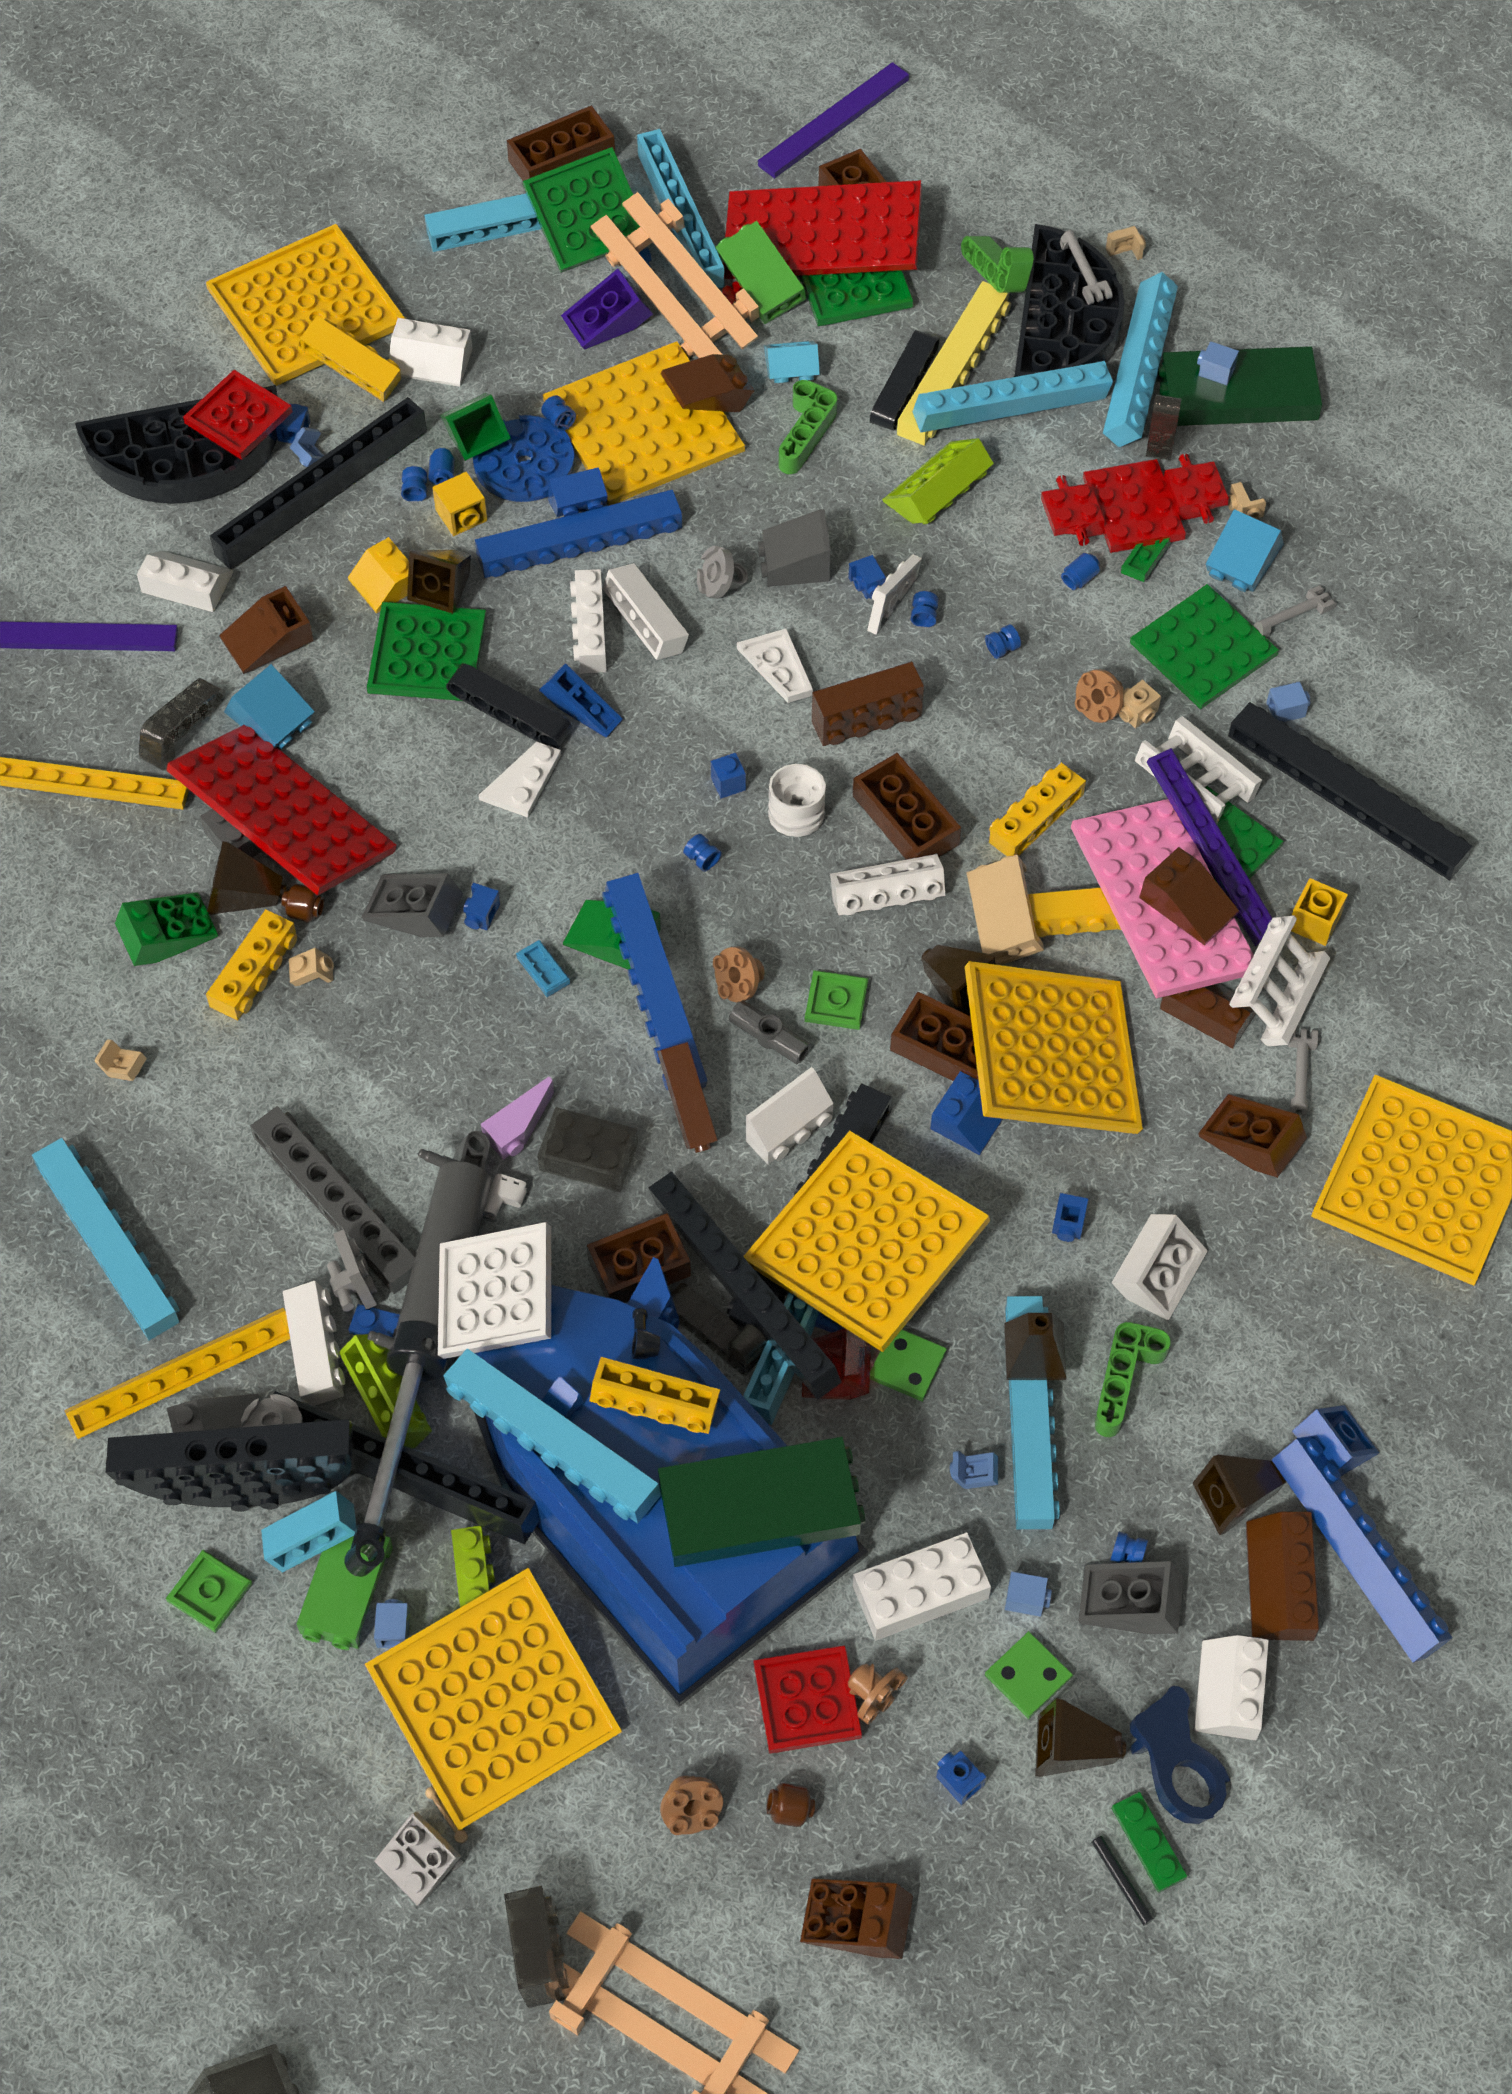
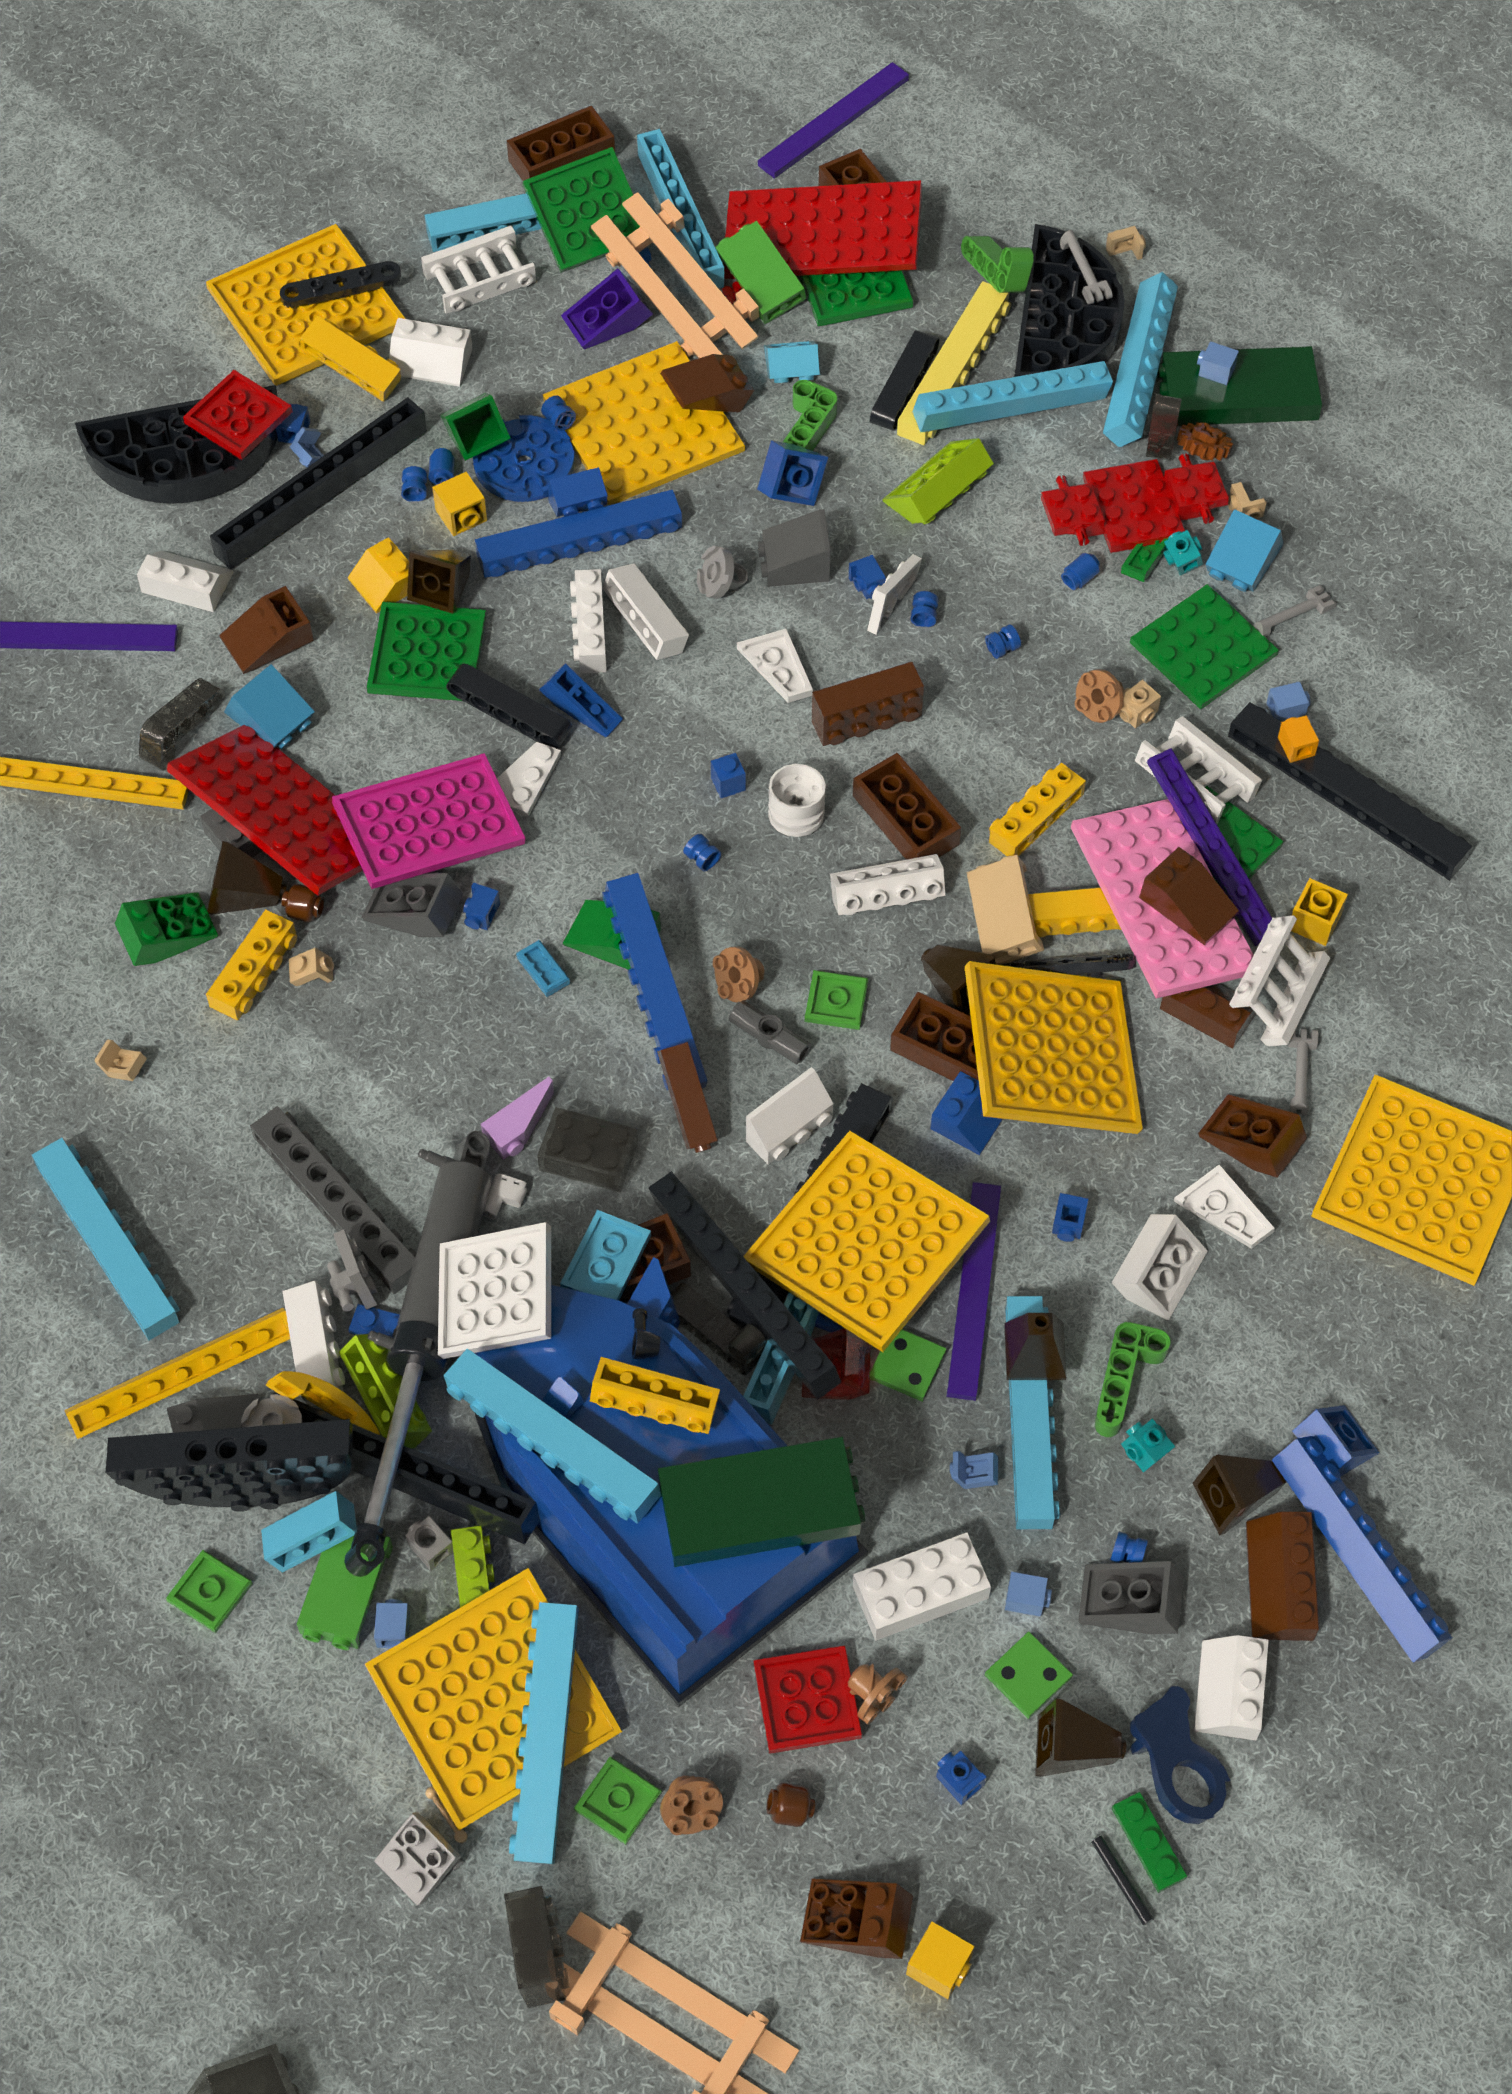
none -> yellow slope [266,1371,380,1435]
none -> black piece [280,261,401,308]
none -> dark pink plate [332,753,526,889]
none -> light grey brick [405,1516,454,1571]
none -> white fence [421,226,536,314]
none -> medium azure brick [509,1602,579,1864]
none -> medium azure plate [560,1210,651,1300]
none -> bright green tile [574,1756,662,1845]
none -> blue slope [757,440,828,506]
none -> yellow head [906,1921,975,1999]
none -> dark purple tile [946,1182,1001,1401]
none -> black piece [1002,953,1137,977]
none -> teal brick [1121,1418,1175,1472]
none -> teal brick [1163,530,1203,575]
none -> white wing [1174,1165,1274,1249]
none -> dark orange gear [1177,422,1233,461]
none -> light orange brick [1278,715,1319,763]

